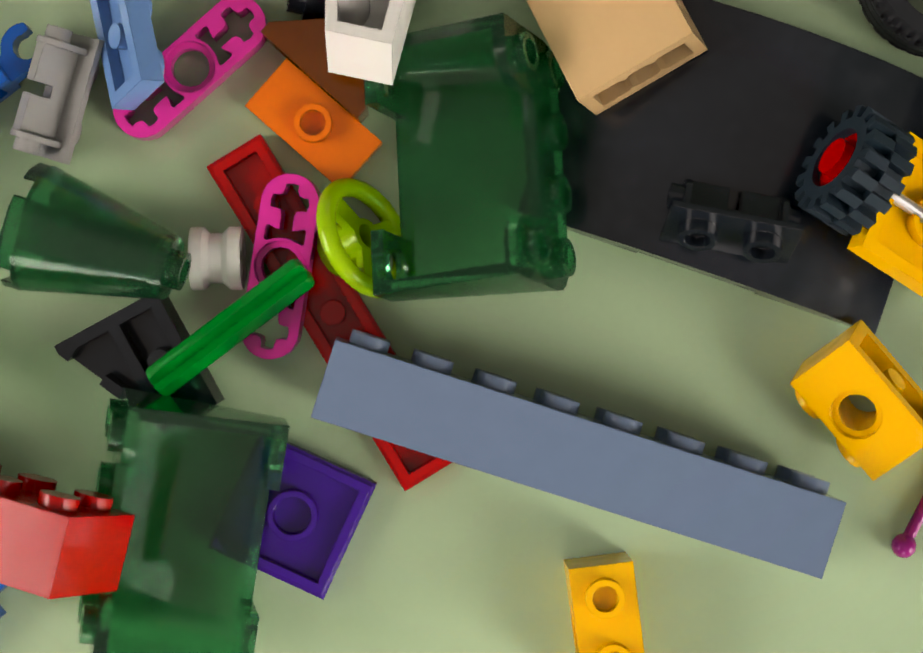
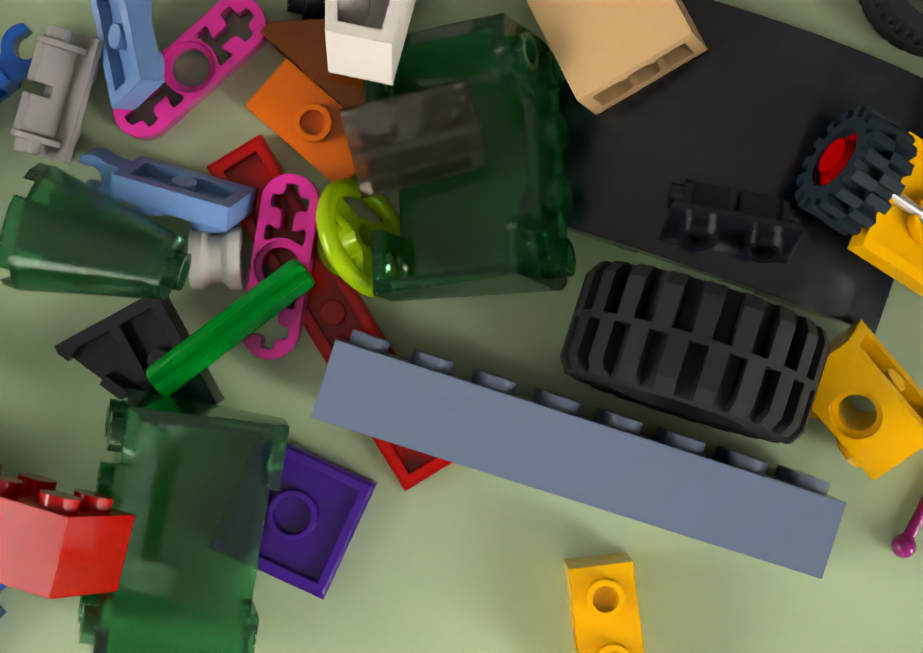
none -> medium blue plate [77,148,256,233]
none -> clear smoke brick [339,78,487,199]
none -> black tyre [560,261,830,444]

